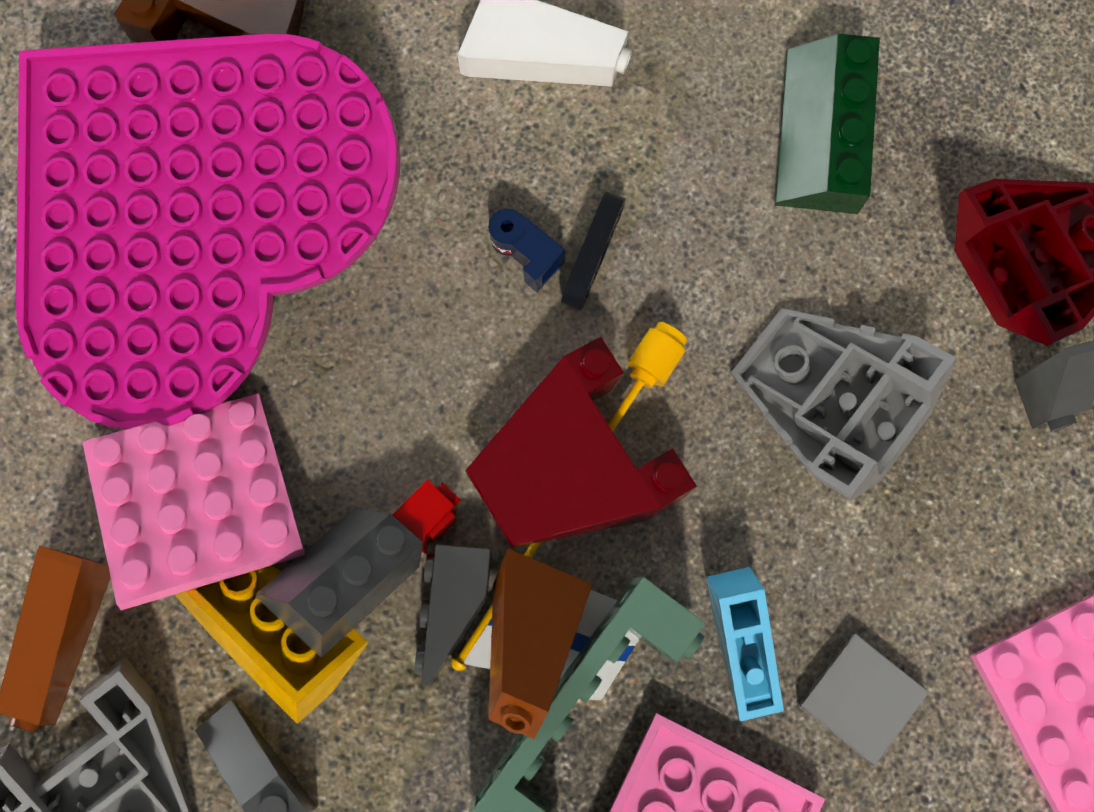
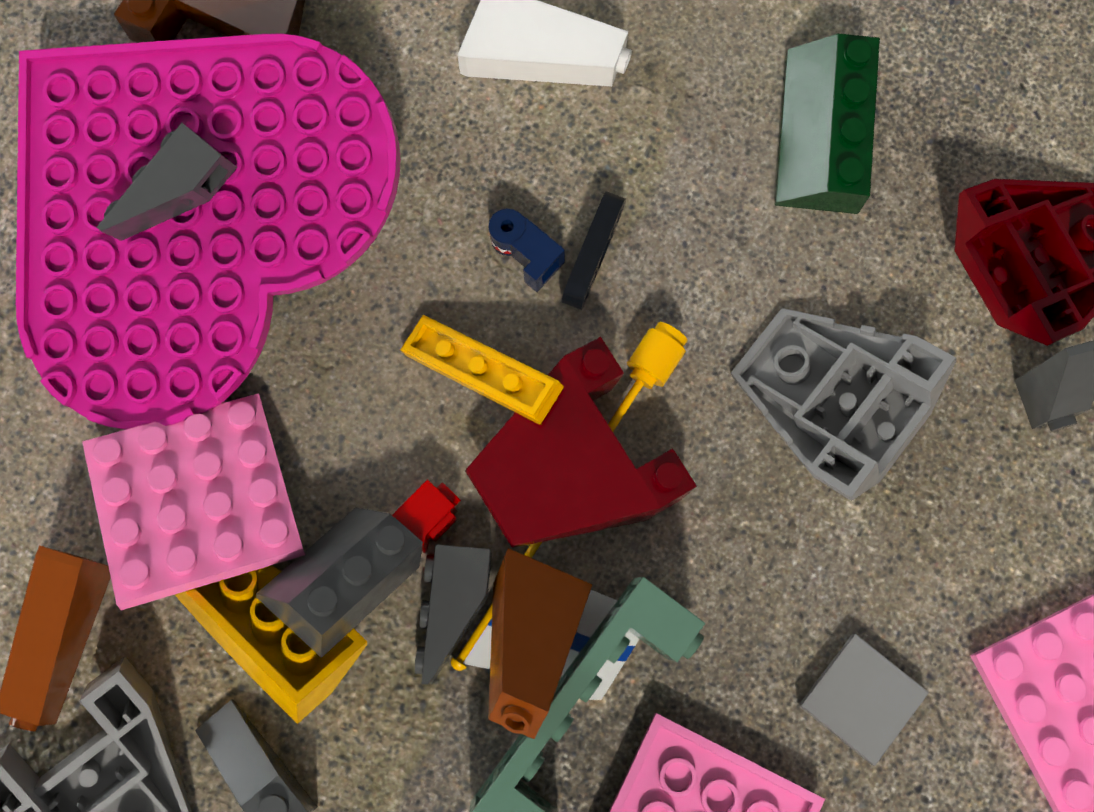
medium azure slope [706,567,784,721] -> none
none -> dark grey slope [96,123,237,241]
none -> yellow tile [400,315,564,425]

